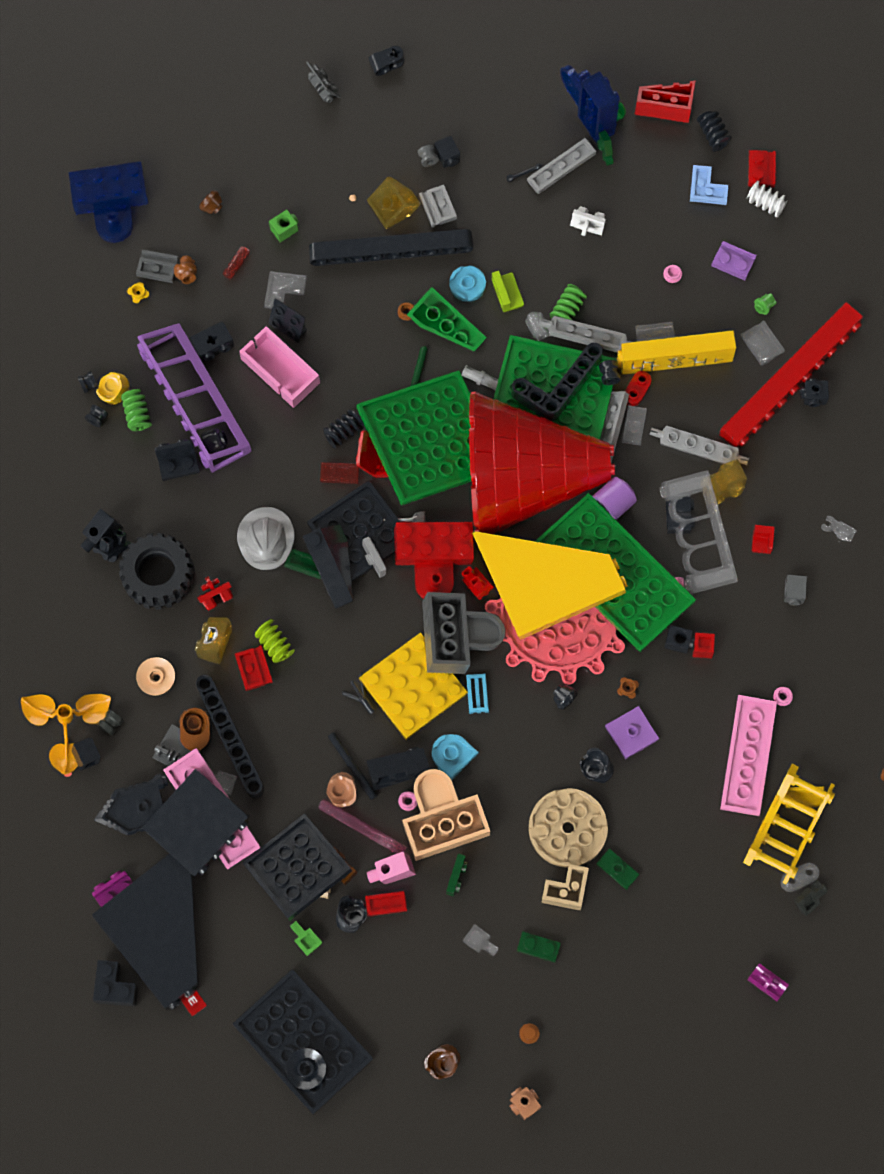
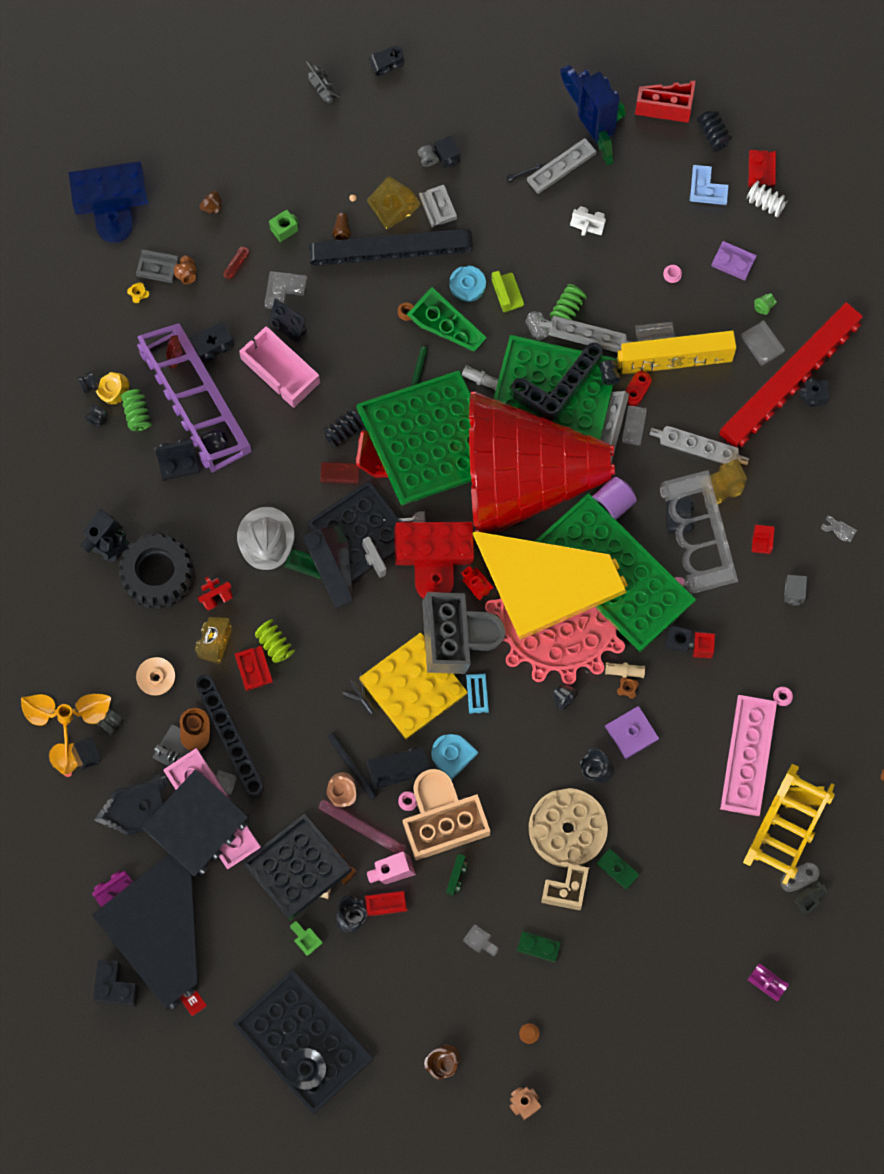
none -> clear red plate [165,335,182,369]
none -> reddish brown cone [332,213,351,240]
none -> tan pin [605,662,645,678]

